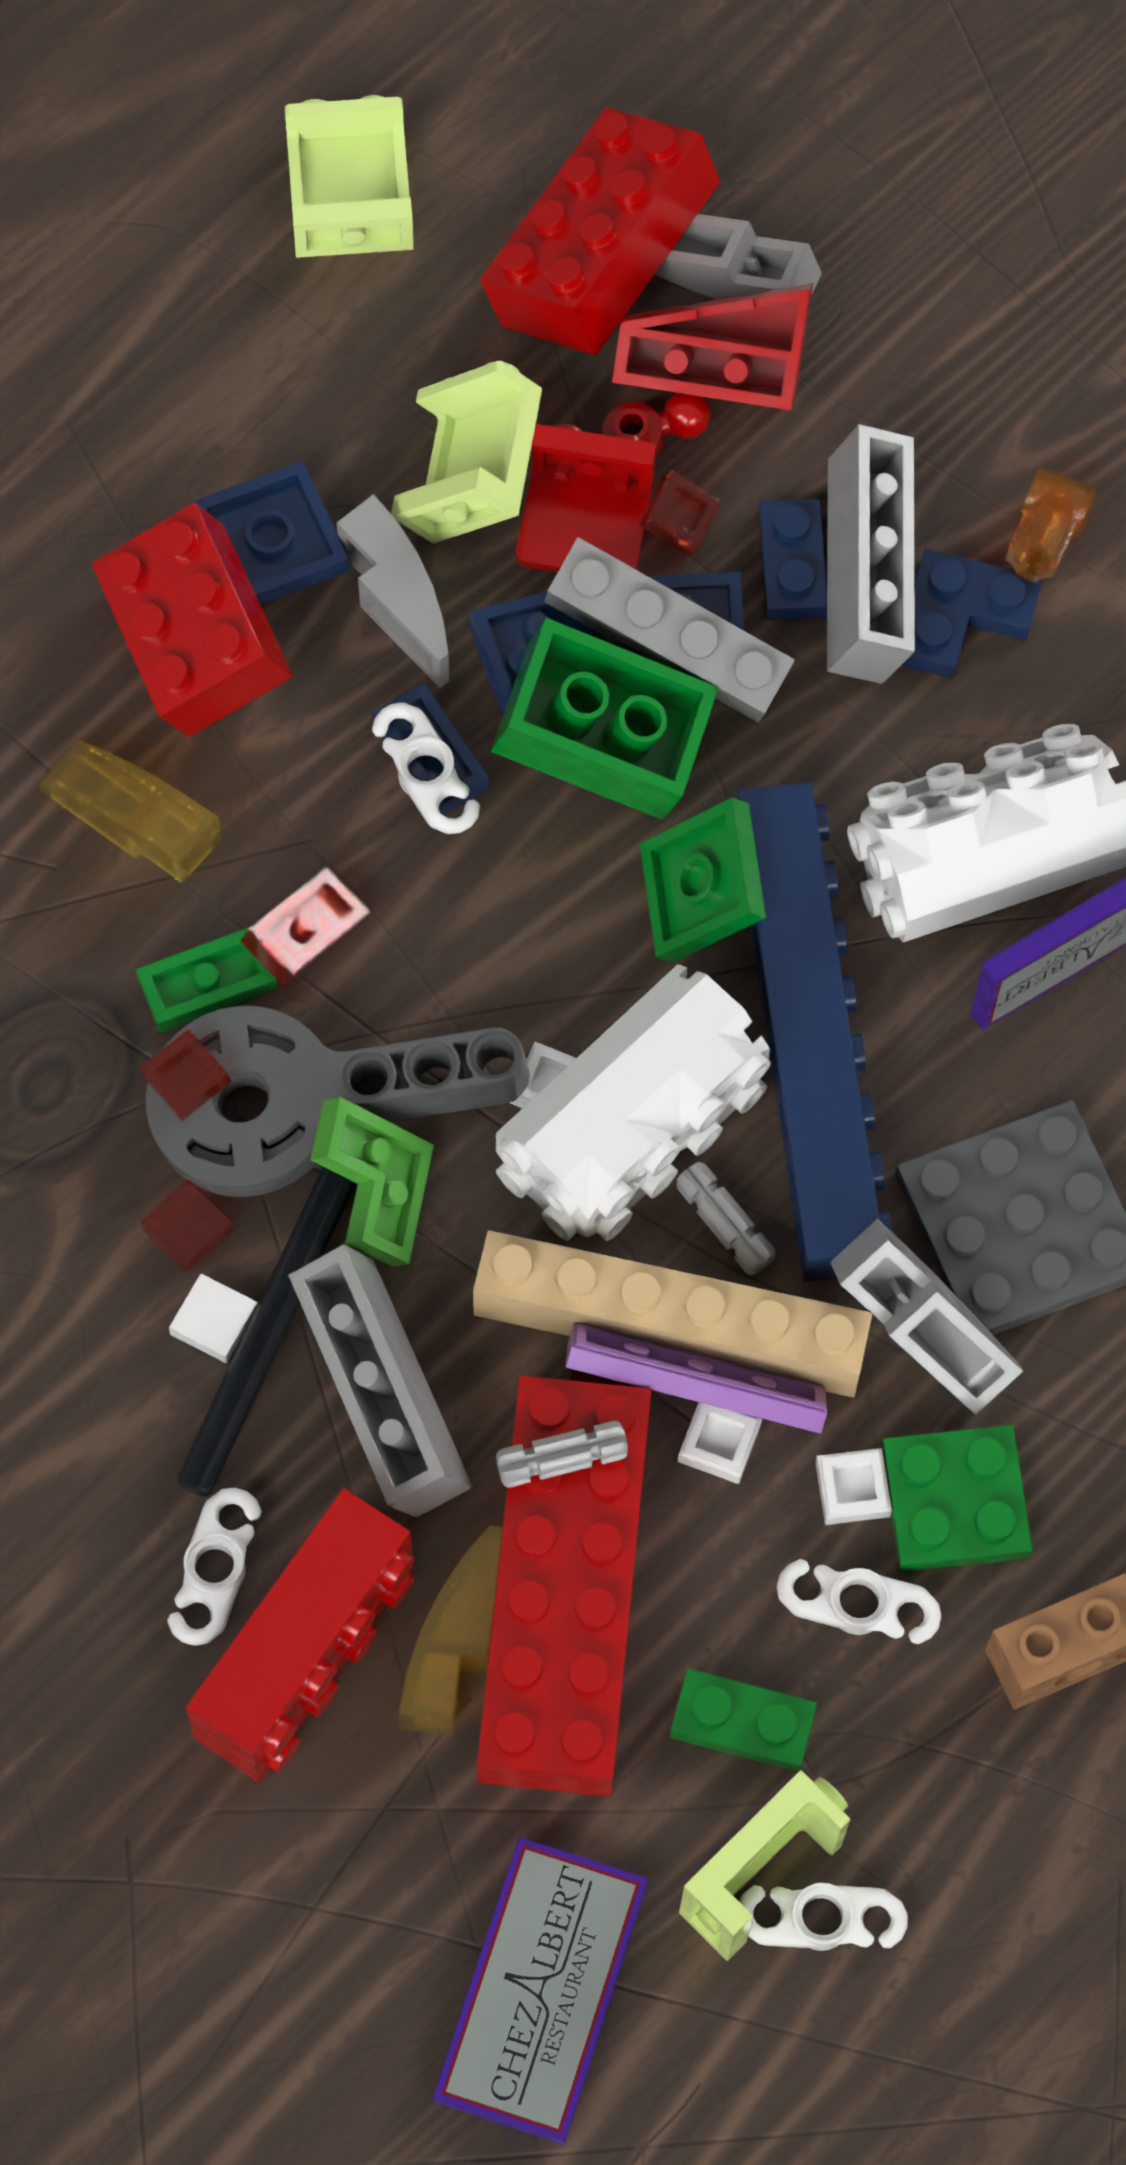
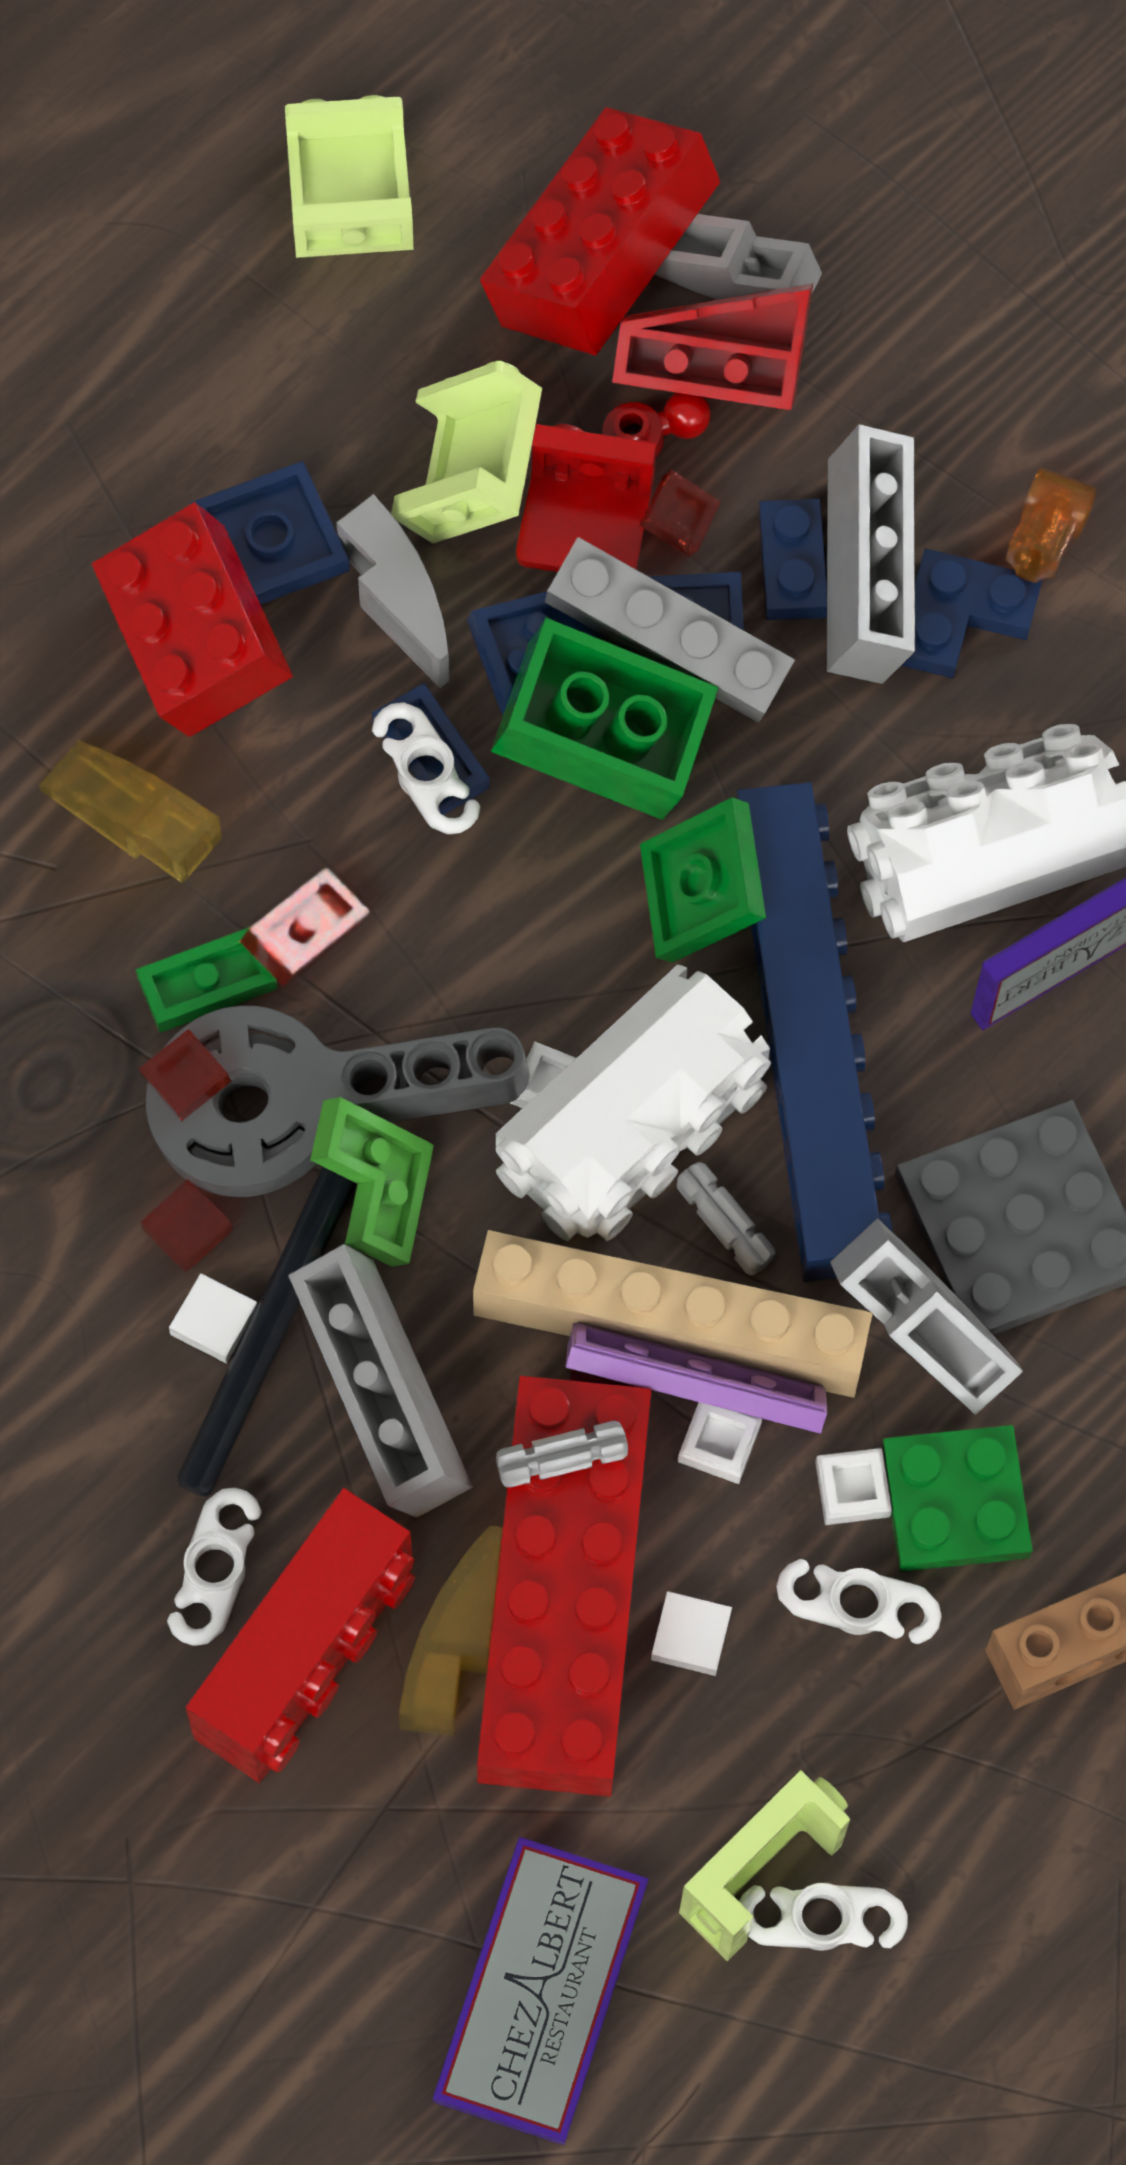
green plate [670,1668,817,1772] -> none
none -> white tile [651,1591,732,1676]

